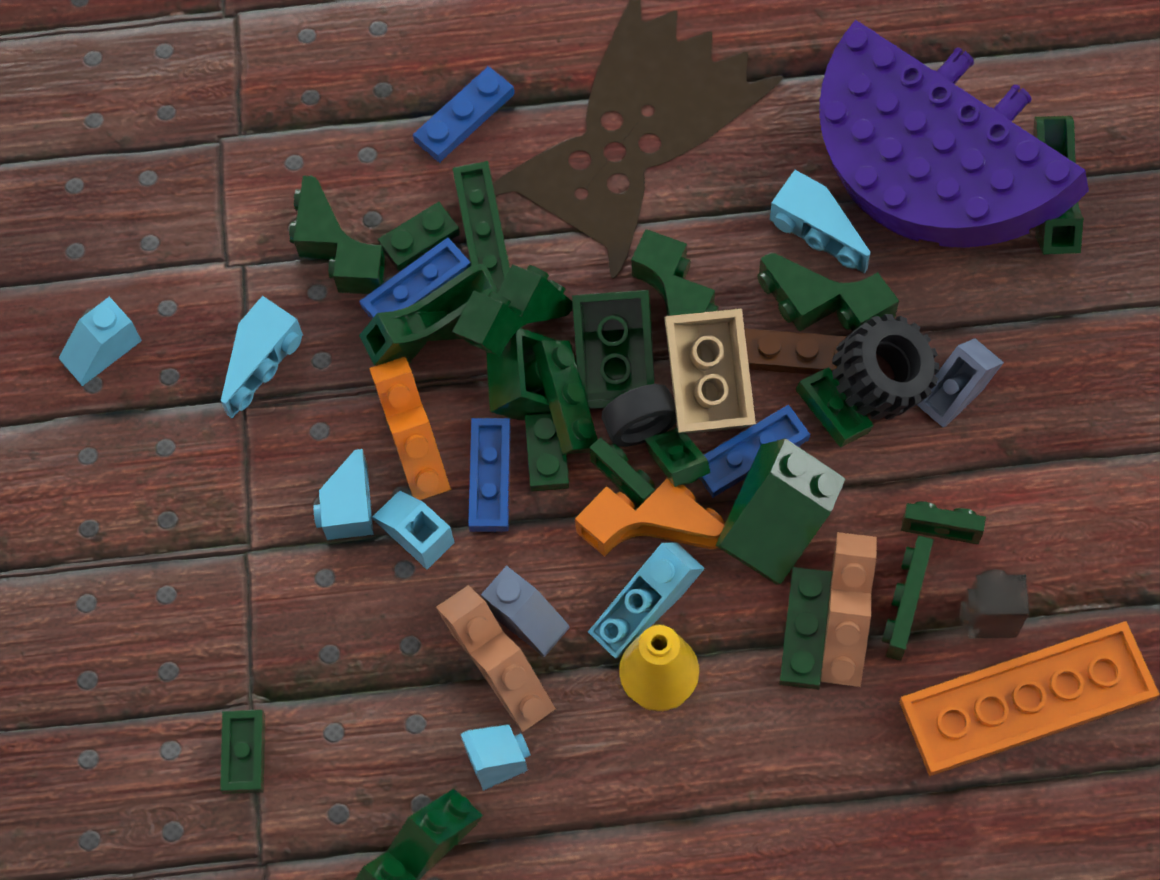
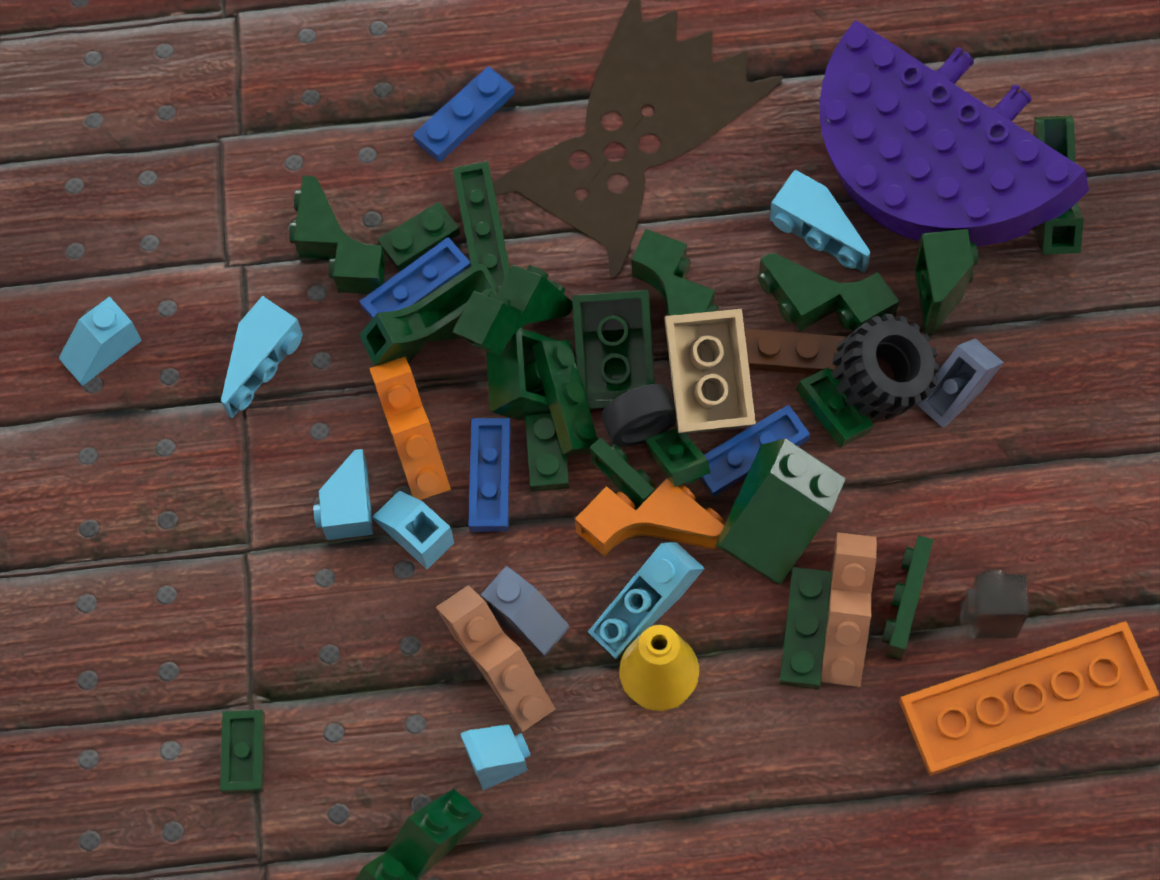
dark green plate [901,501,986,545] -> none
none -> dark green slope [914,229,978,335]

